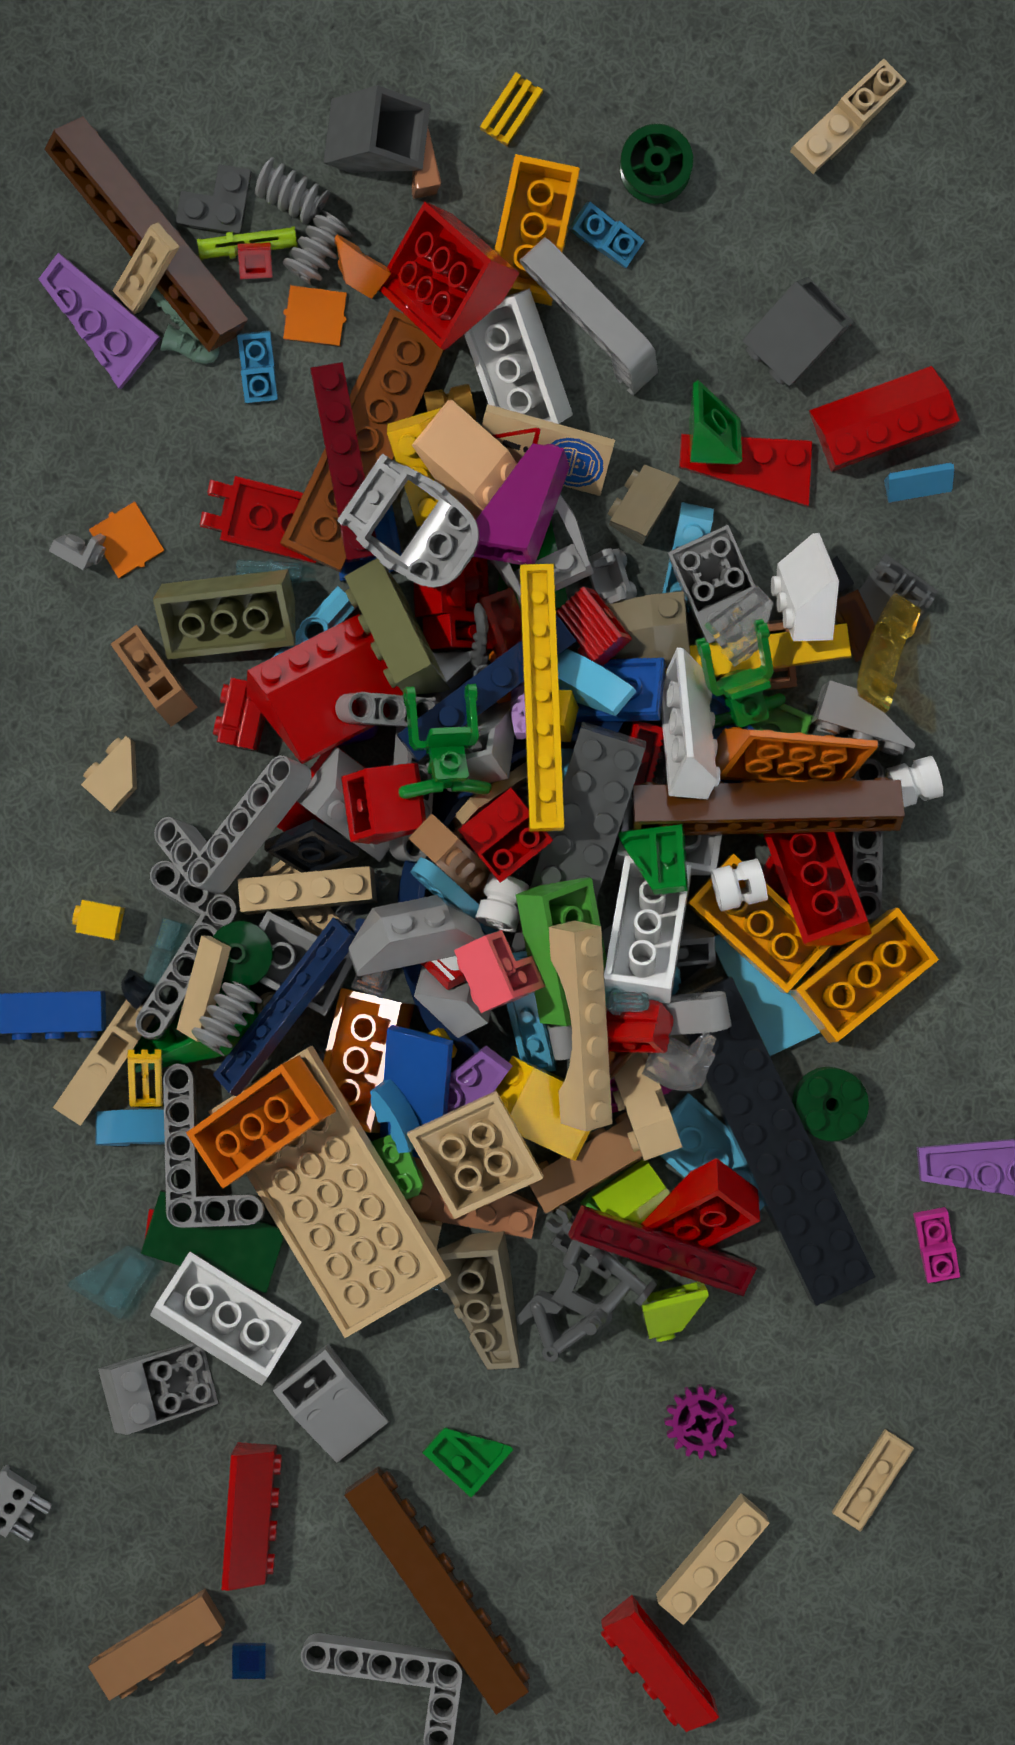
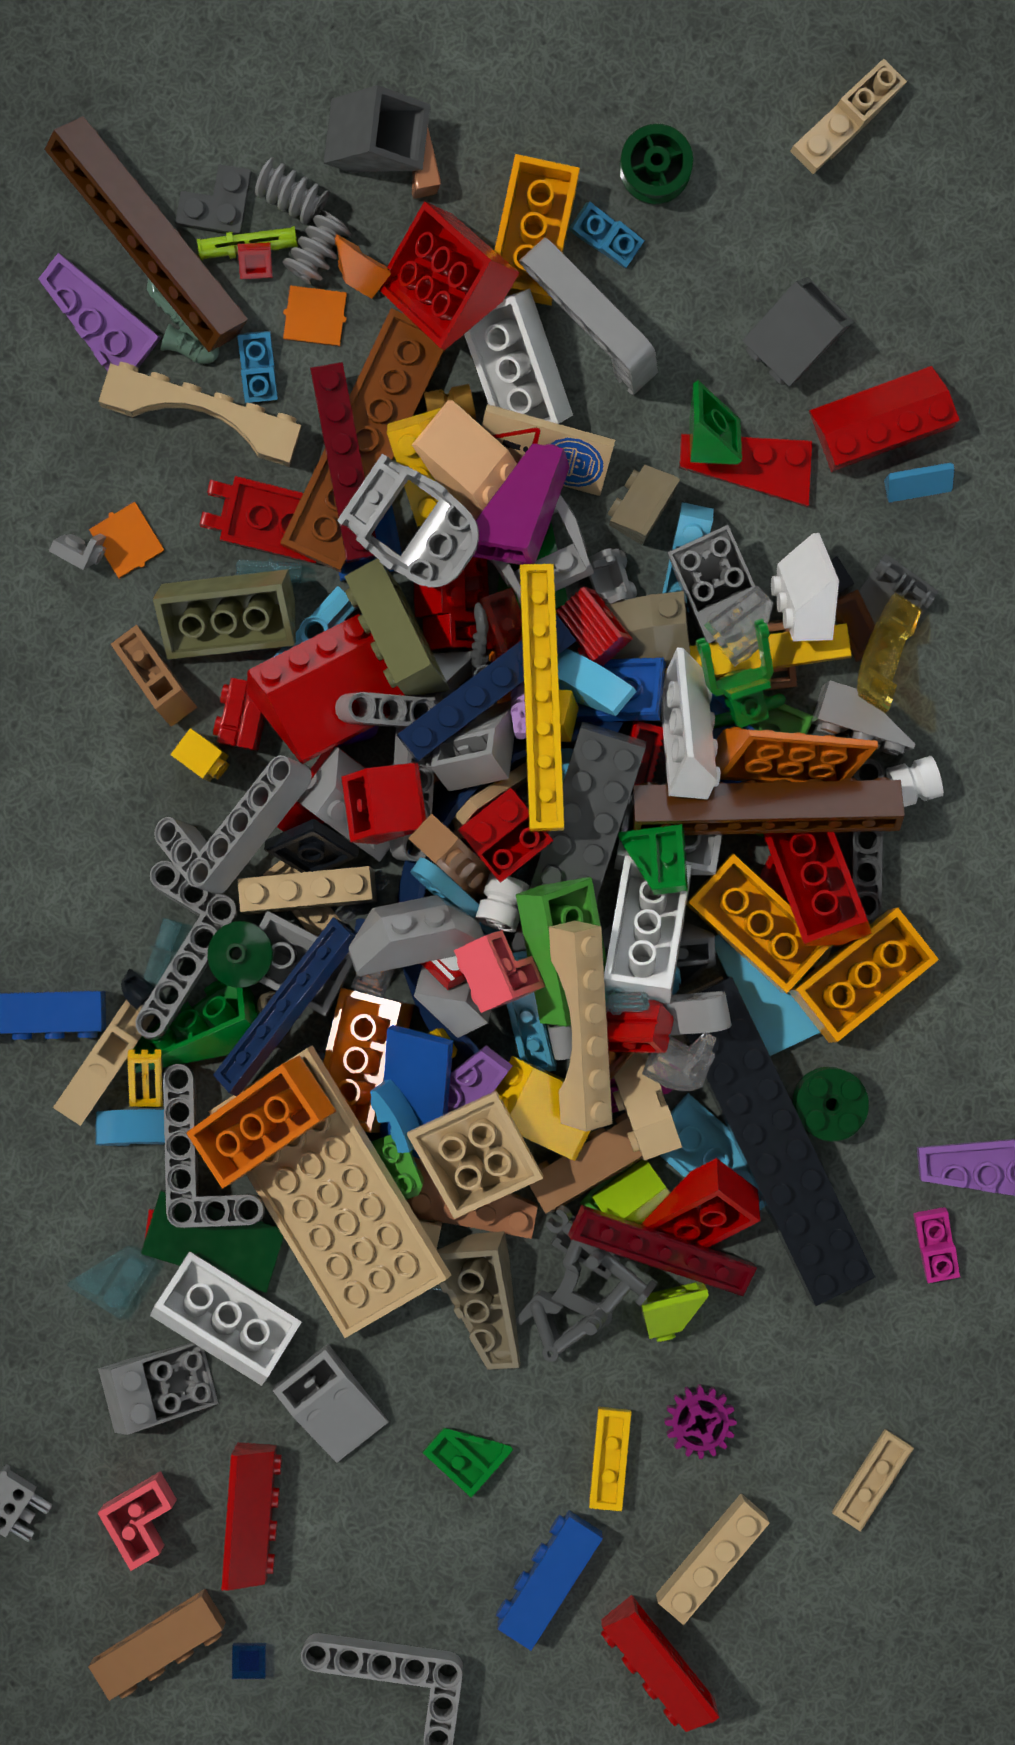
yellow brick [72,900,125,940] -> none
tan slope [81,736,137,813] -> none
tan tile [113,222,180,314] -> none
tan tile [176,936,231,1042] -> none
light grey piece [191,981,262,1056] -> none
reddish brown brick [344,1466,530,1715] -> none
green piece [398,684,492,799] -> none
yellow tile [480,72,543,147] -> none
white wheel [711,859,768,912] -> none
none -> coral brick [98,1471,177,1571]
none -> tan arch [99,362,301,467]
none -> yellow brick [170,728,229,782]
none -> blue brick [496,1510,603,1651]
none -> yellow plate [589,1407,631,1511]

